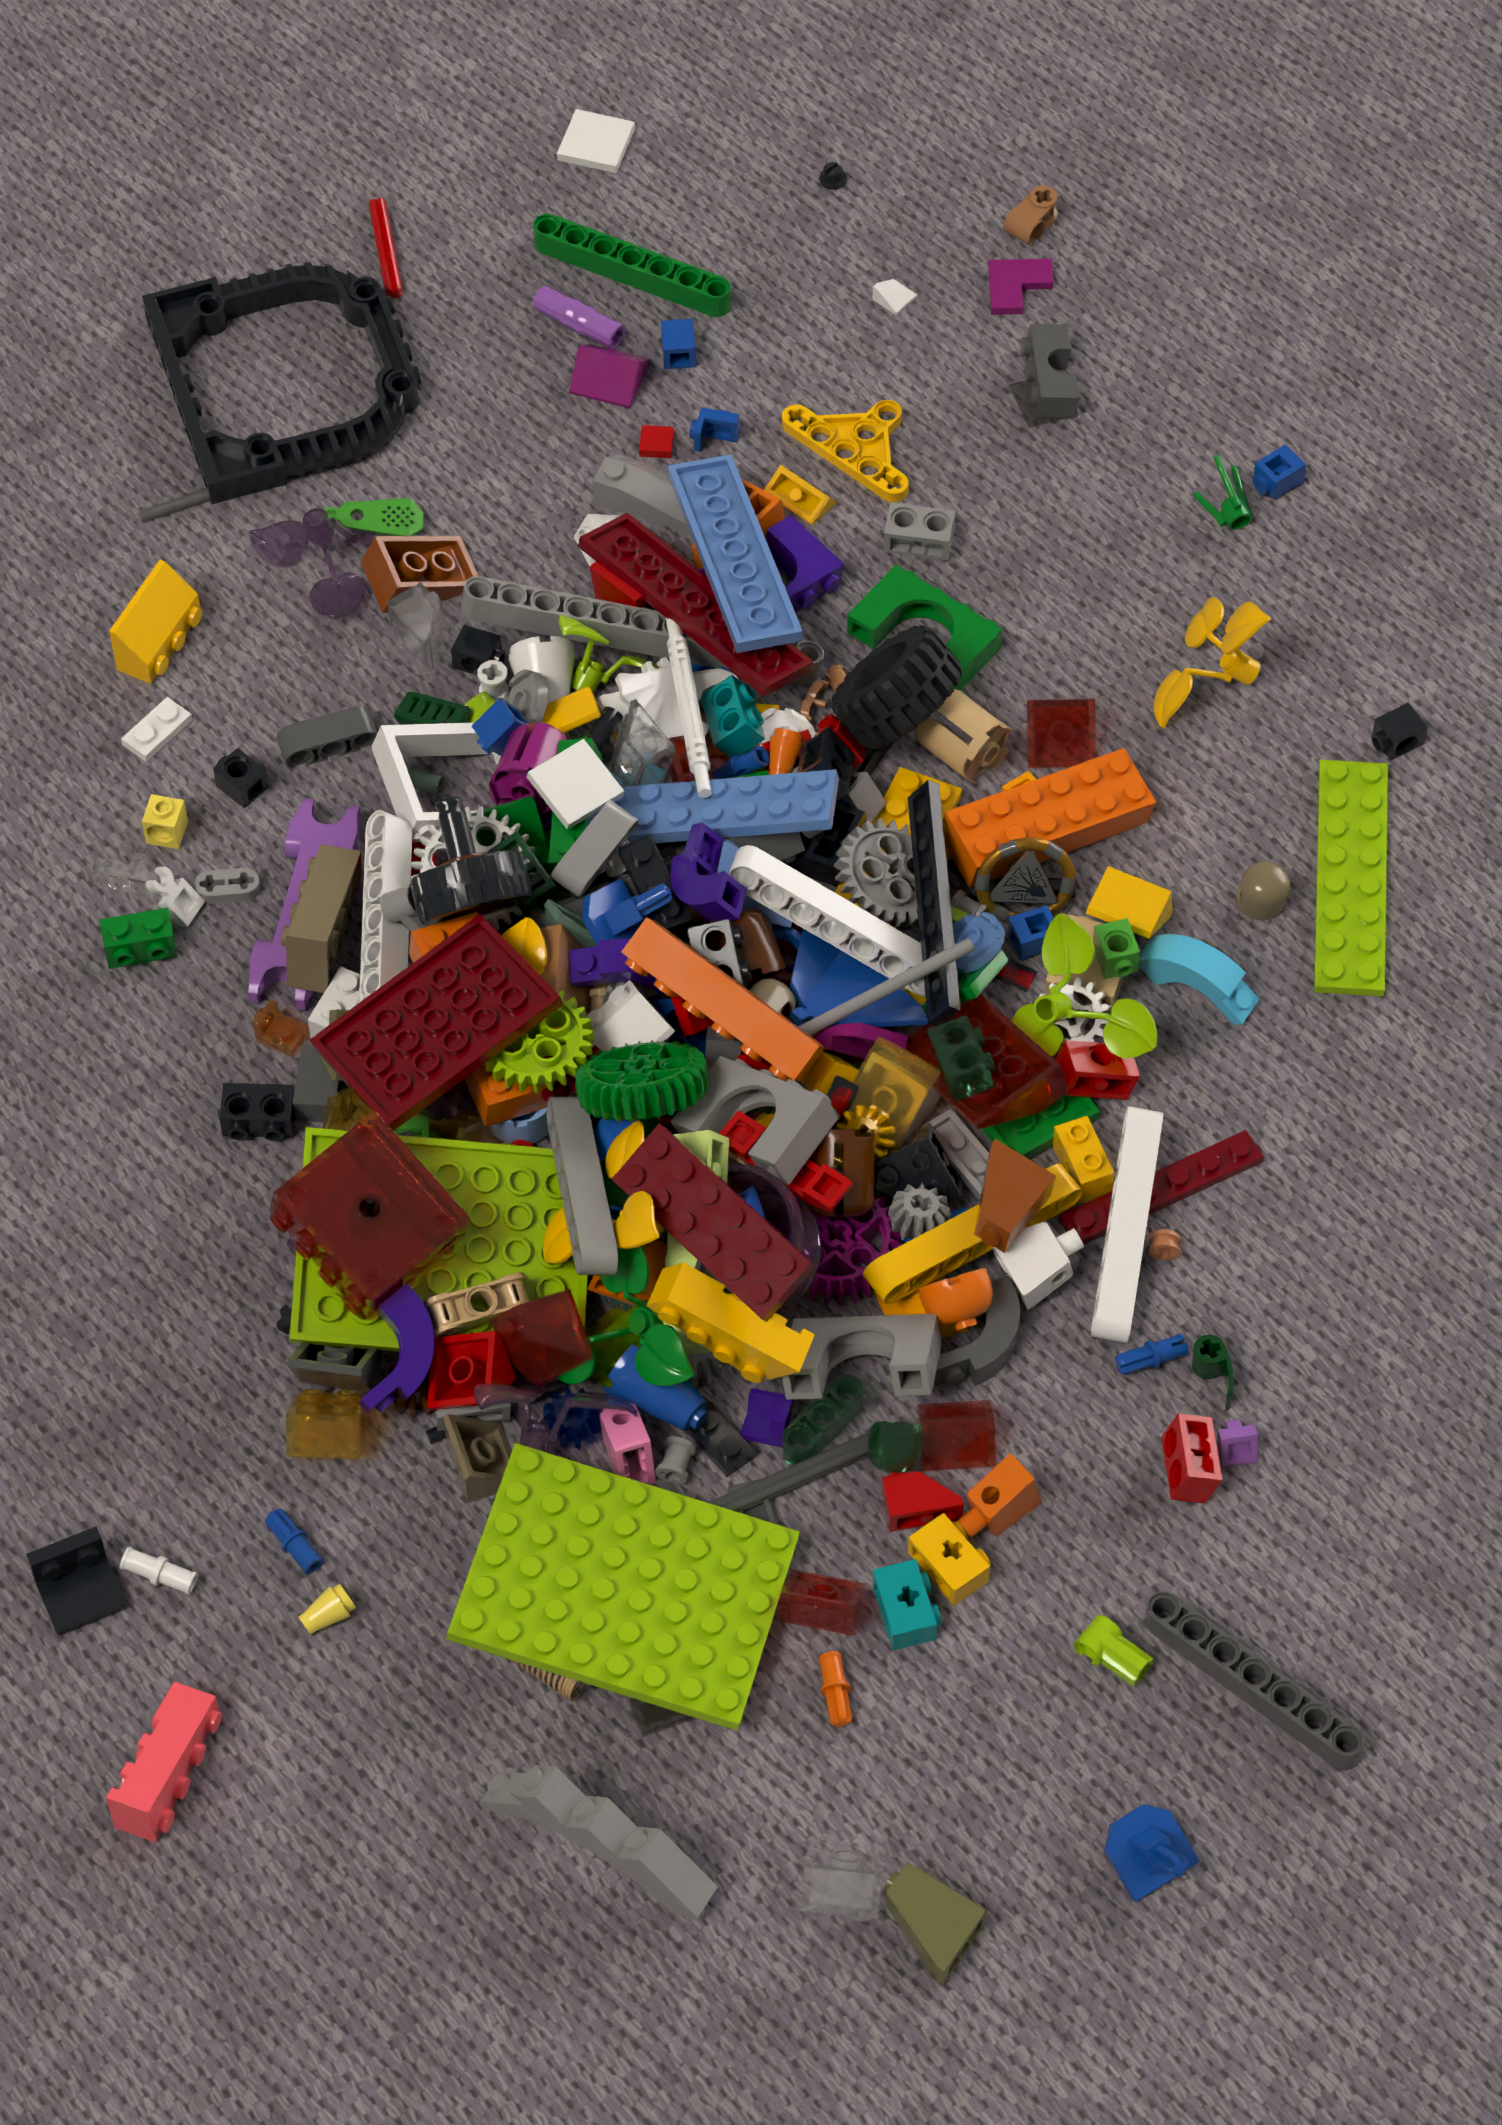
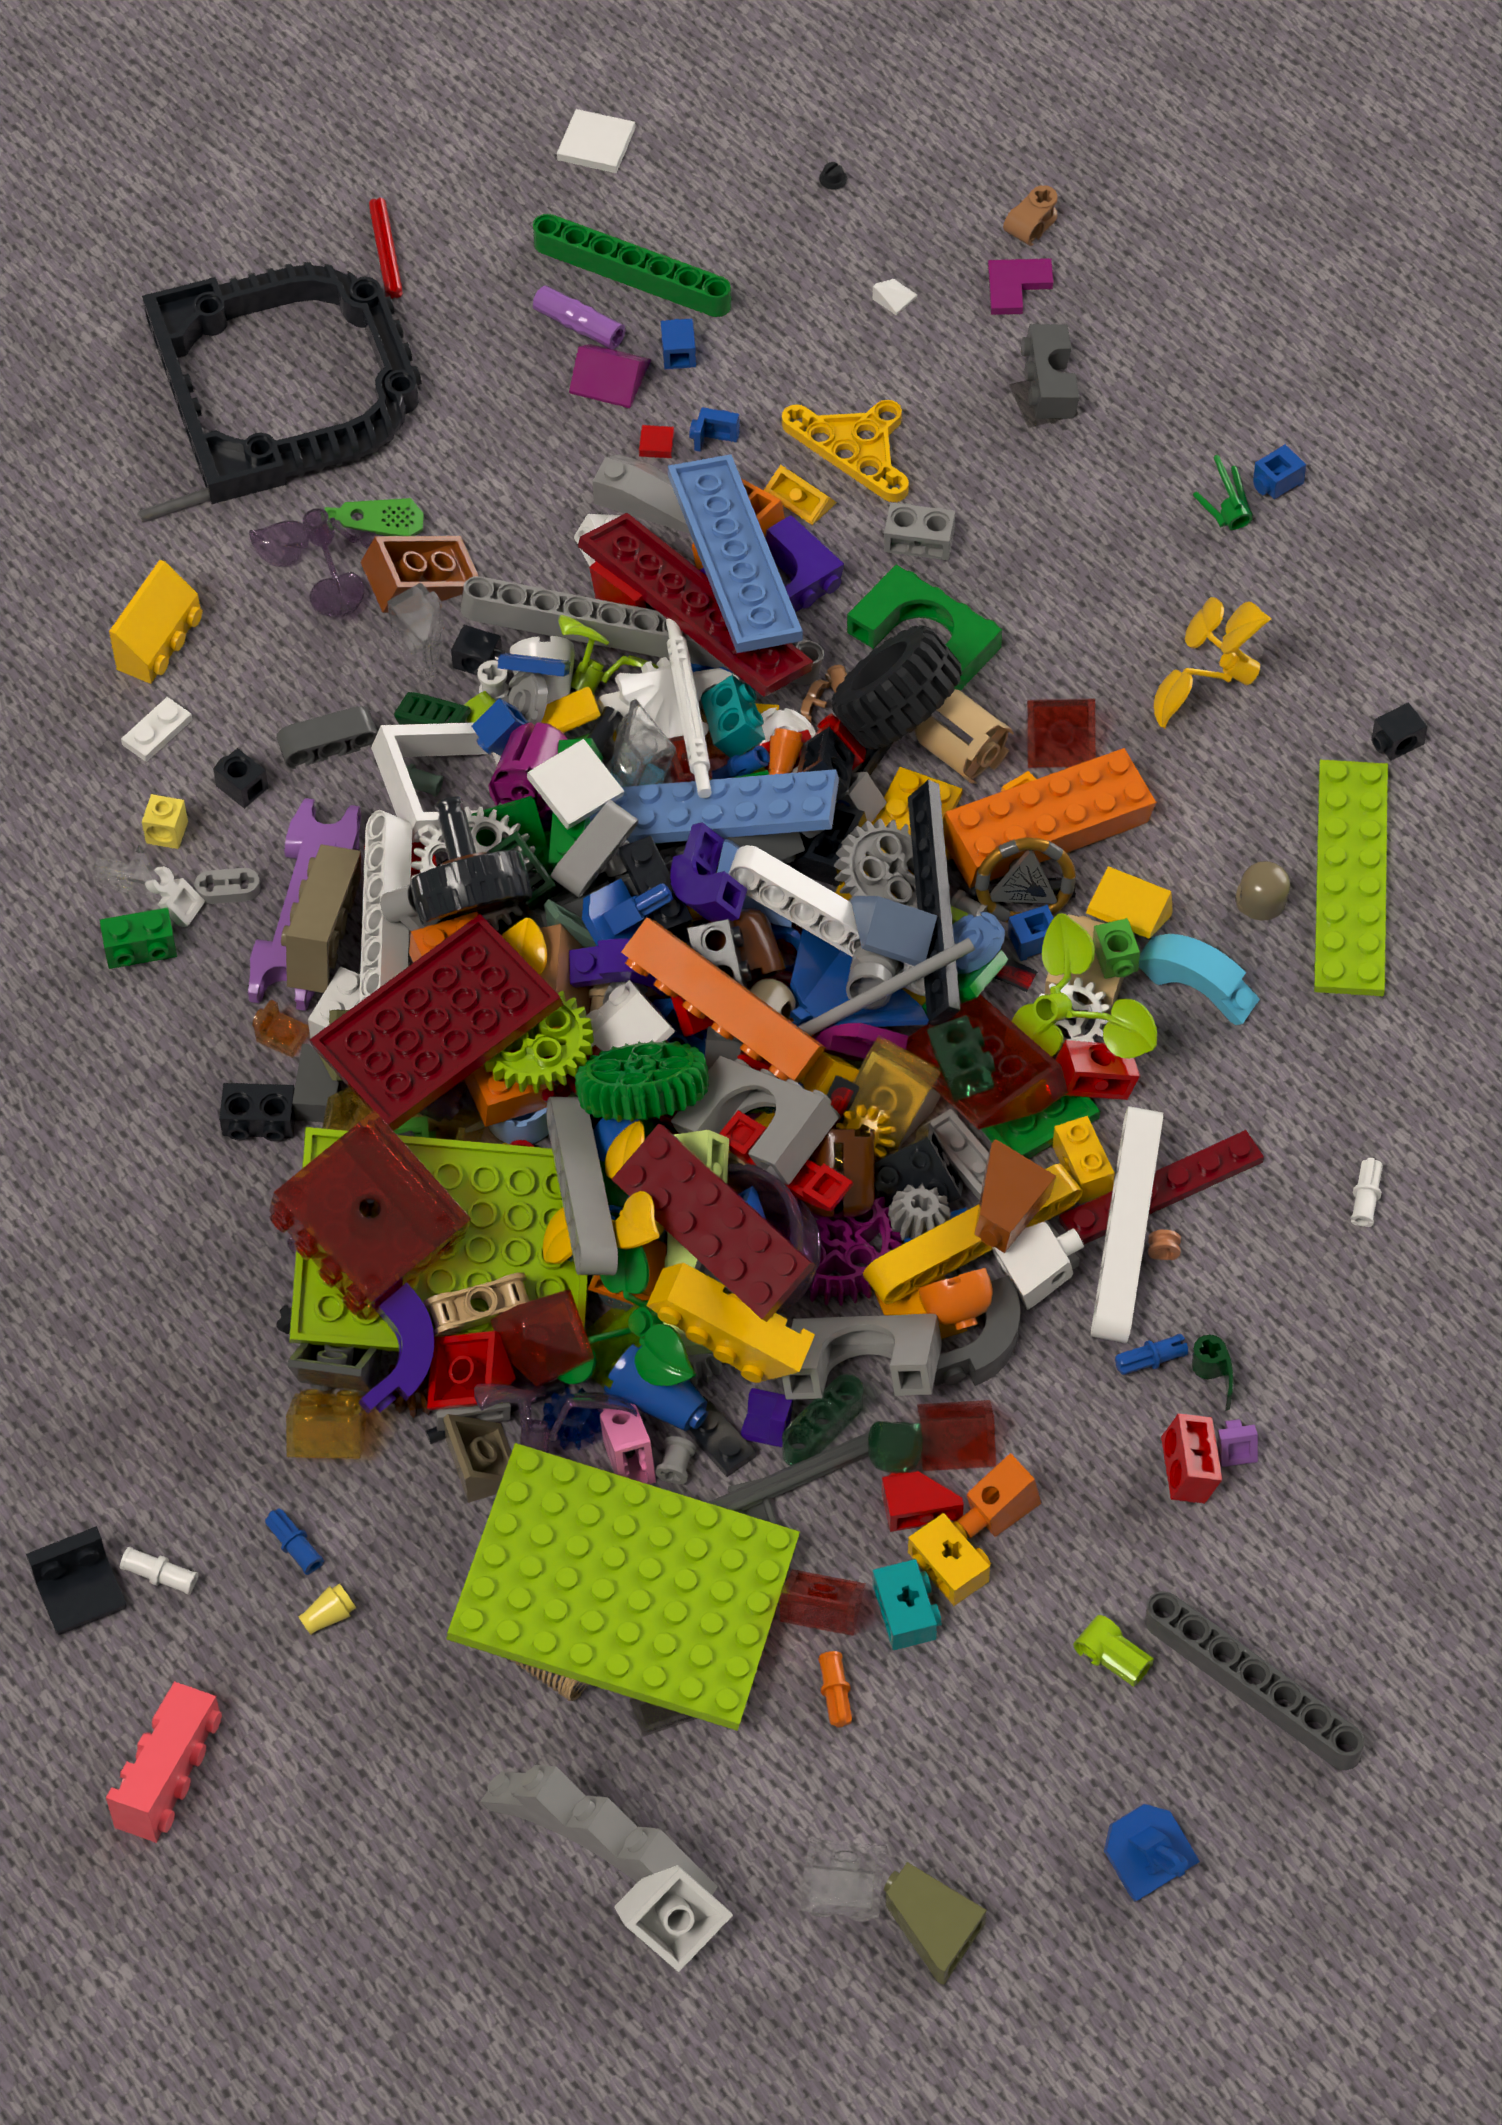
none -> blue tile [497,653,571,677]
none -> white slope [614,1865,733,1972]
none -> light grey wheel [846,946,898,1009]
none -> sand blue slope [851,896,937,966]
none -> white axle [1351,1158,1383,1227]

